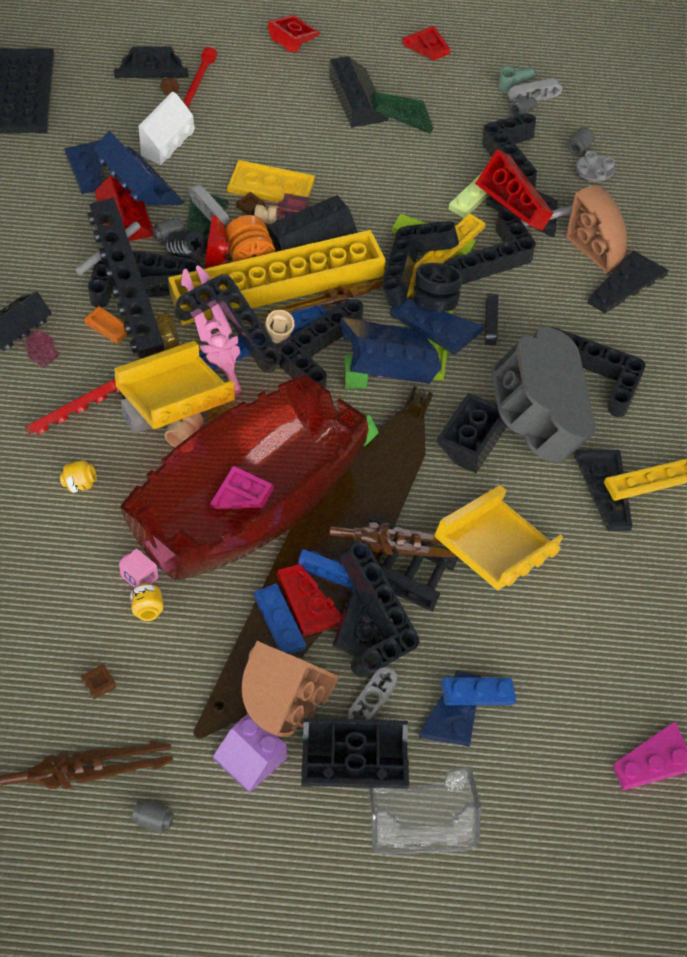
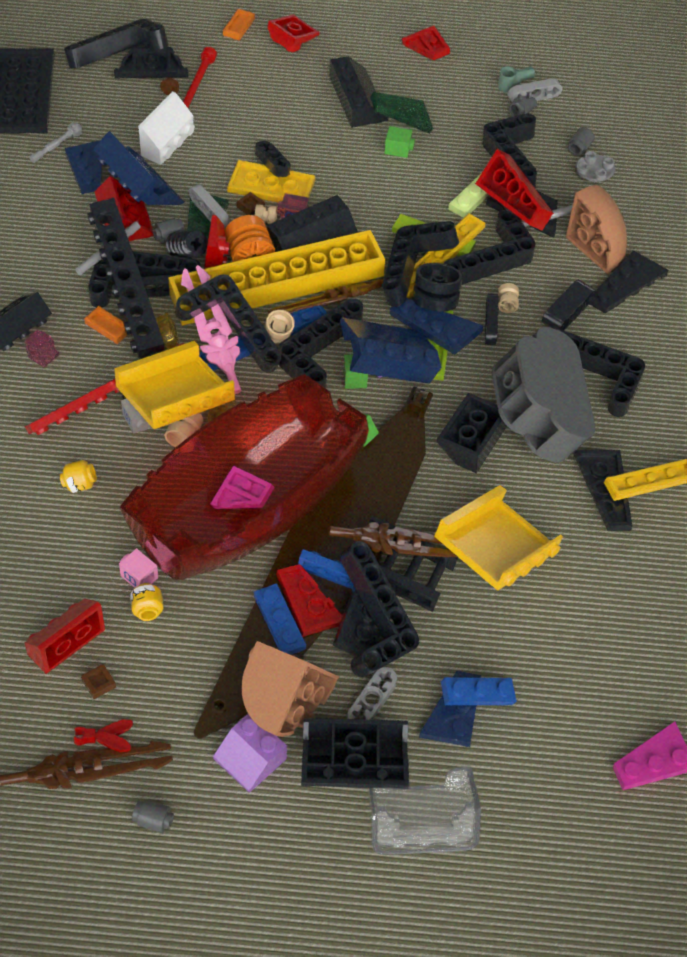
none -> red slope [24,598,105,674]
none -> light grey piece [29,122,82,163]
none -> black beam [64,19,169,69]
none -> red piece [73,719,133,752]
none -> orange tile [223,9,255,41]
none -> black beam [255,141,291,177]
none -> bright green brick [385,126,415,158]
none -> tan wheel [498,283,519,313]
none -> black beam [541,279,597,330]

